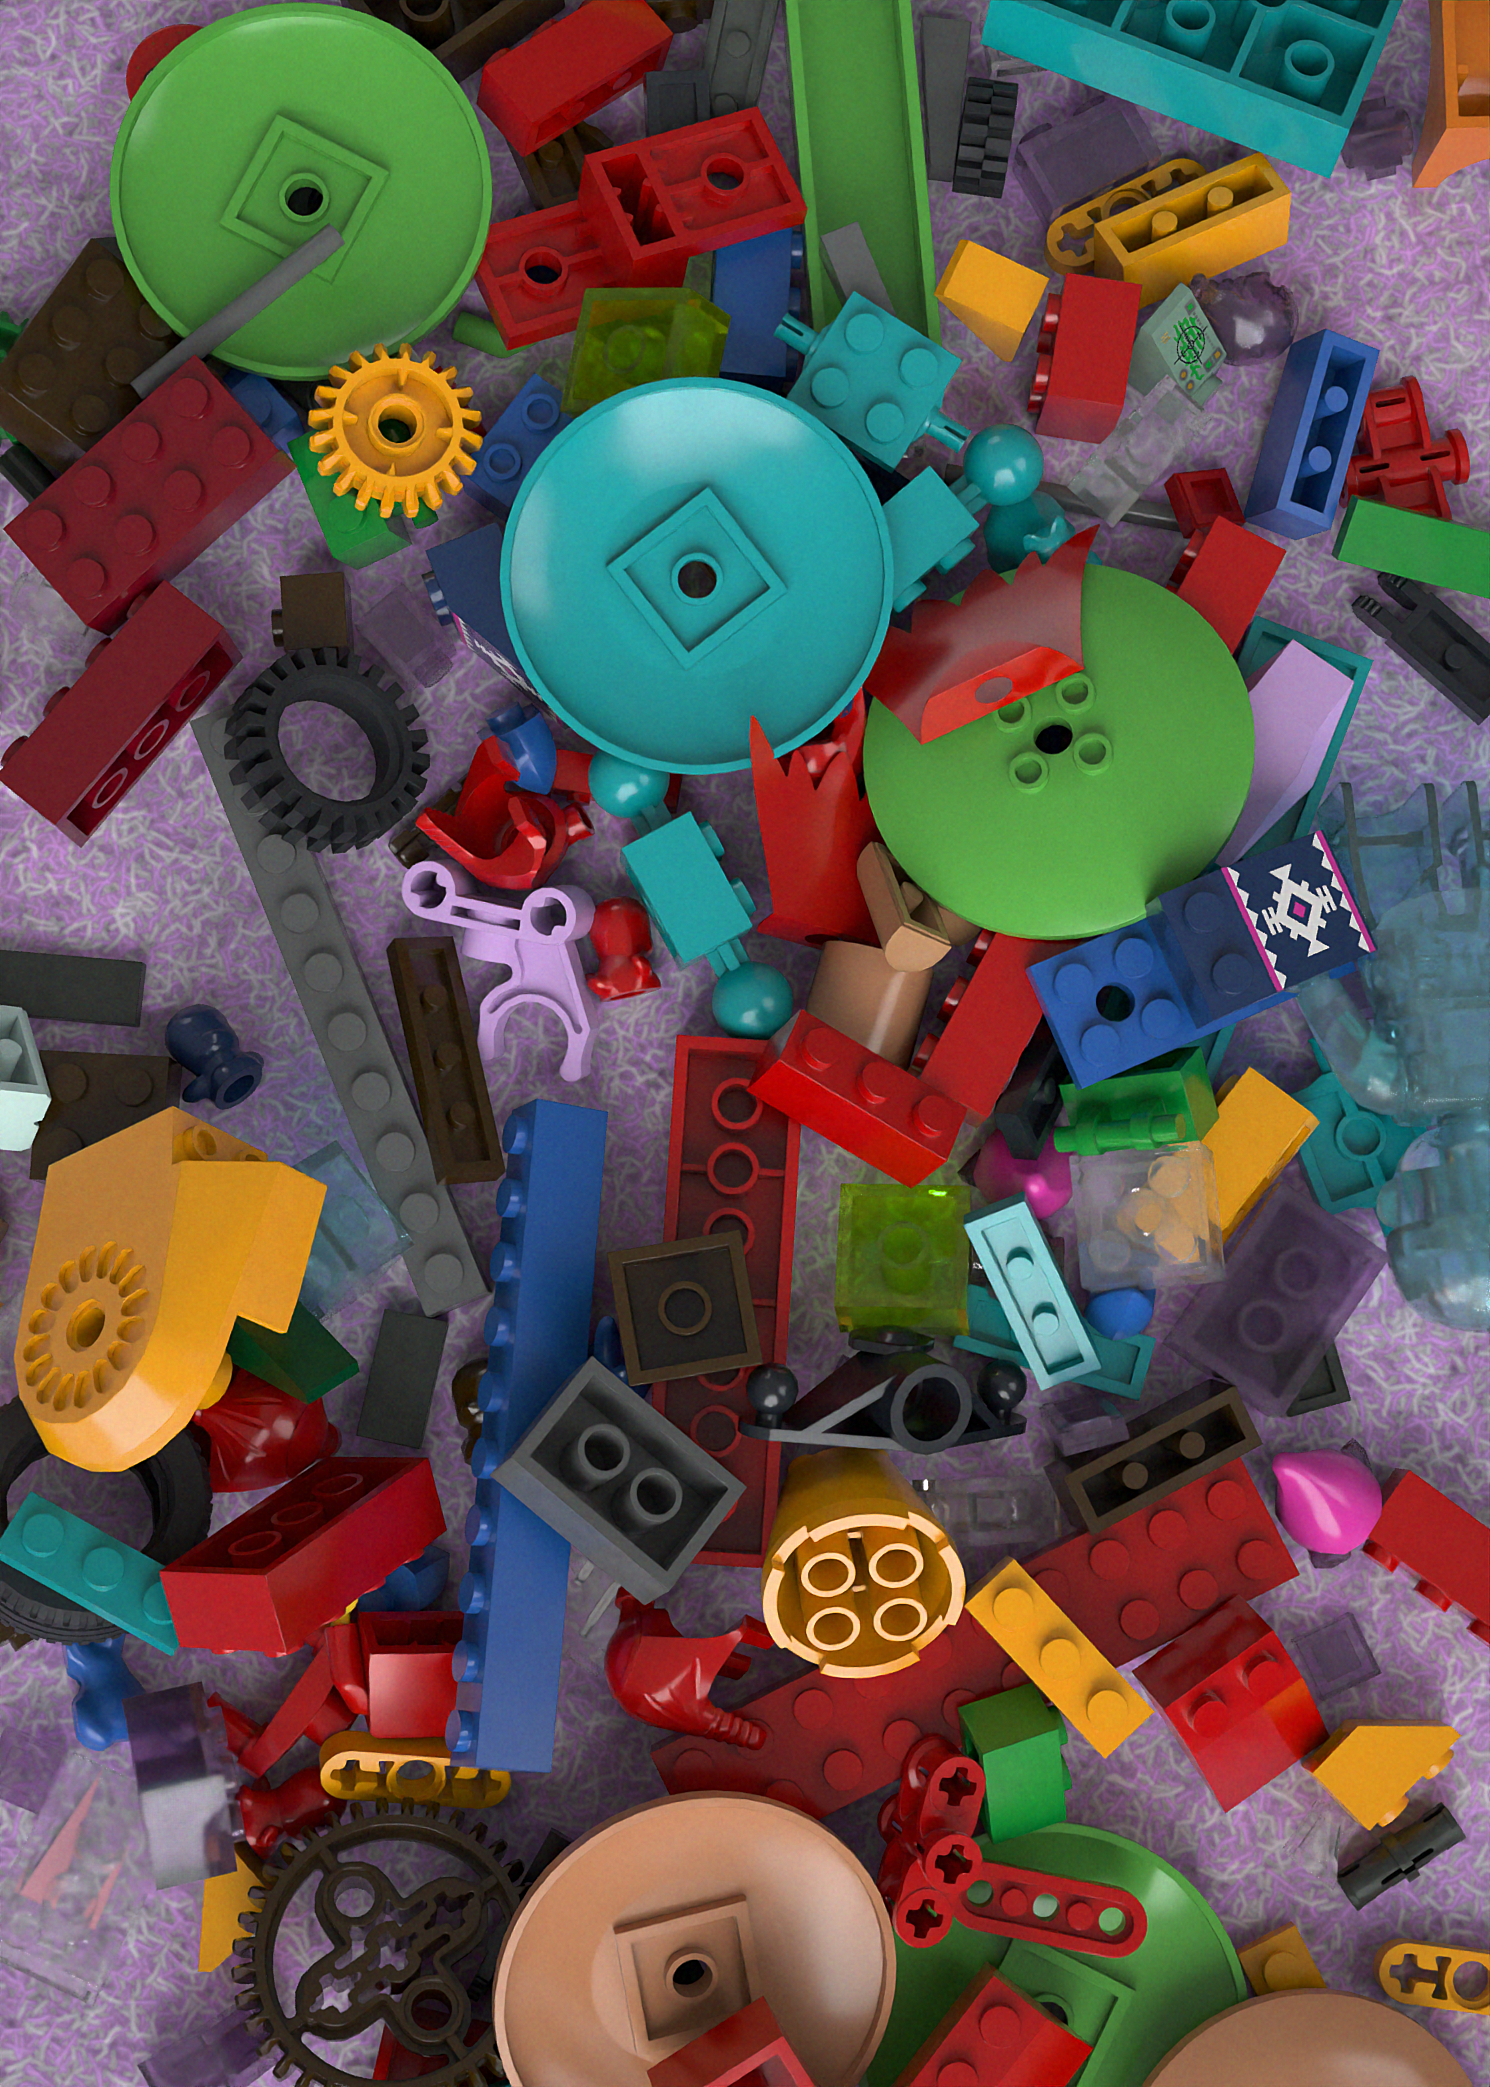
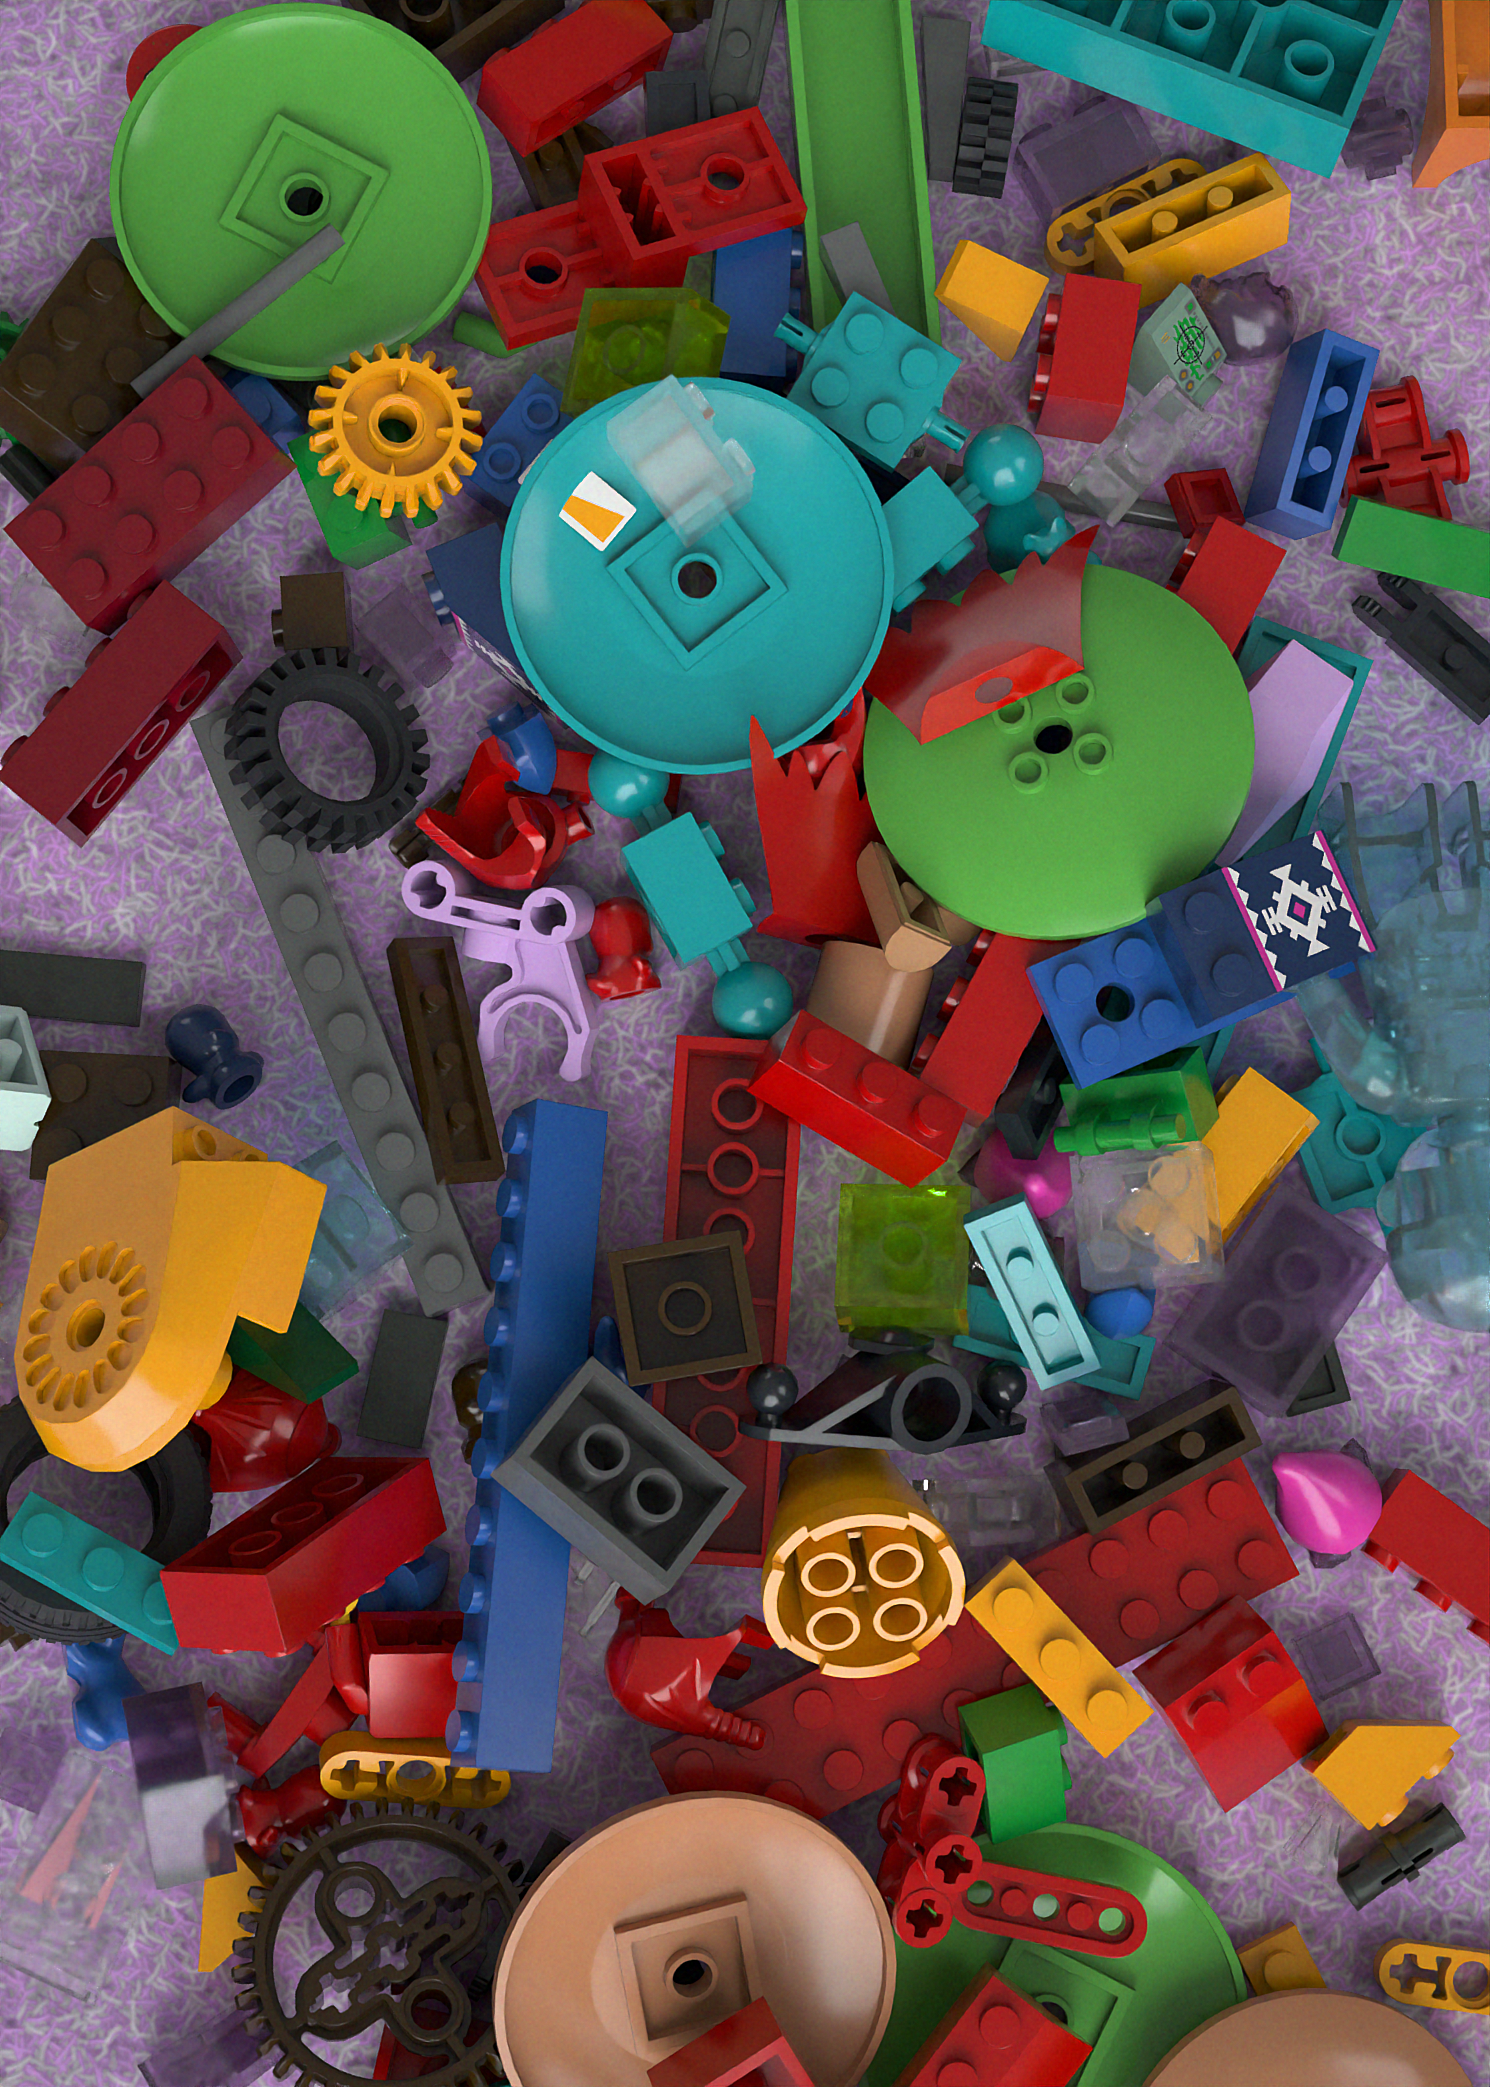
none -> white sticker [518,439,636,551]
none -> clear brick [606,374,756,548]

